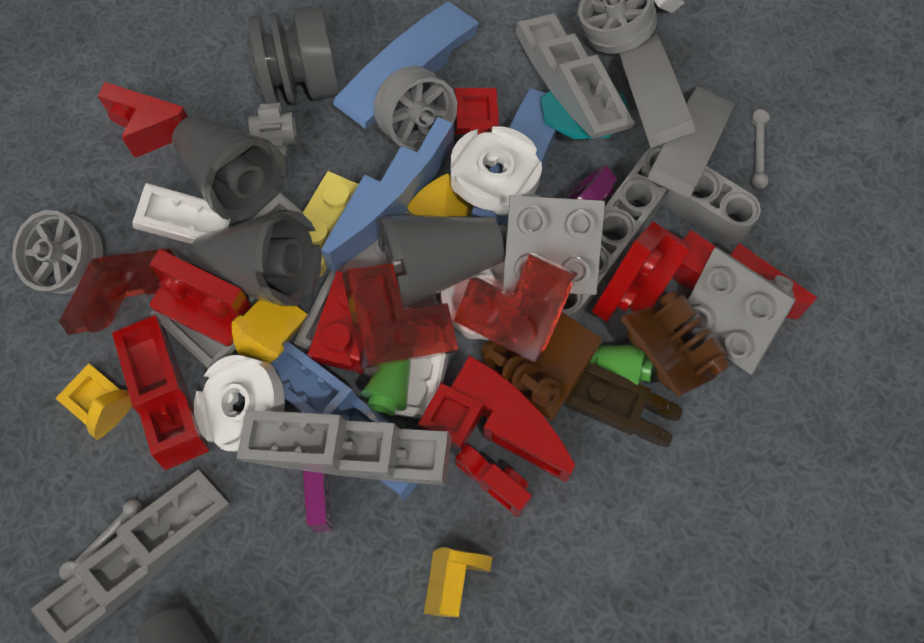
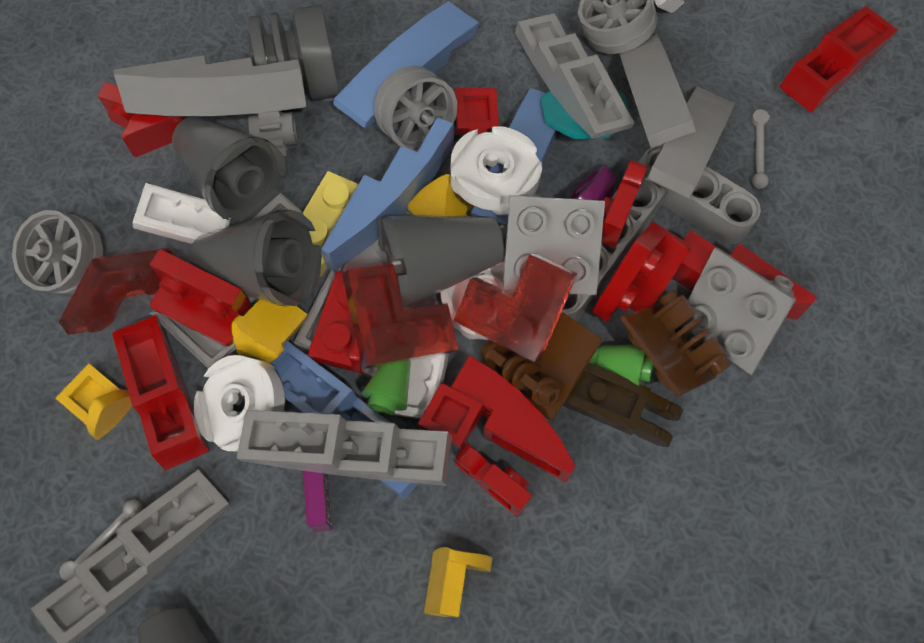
none -> light grey slope [113,55,306,116]
none -> red plate [601,160,648,248]
none -> red slope [779,6,898,113]

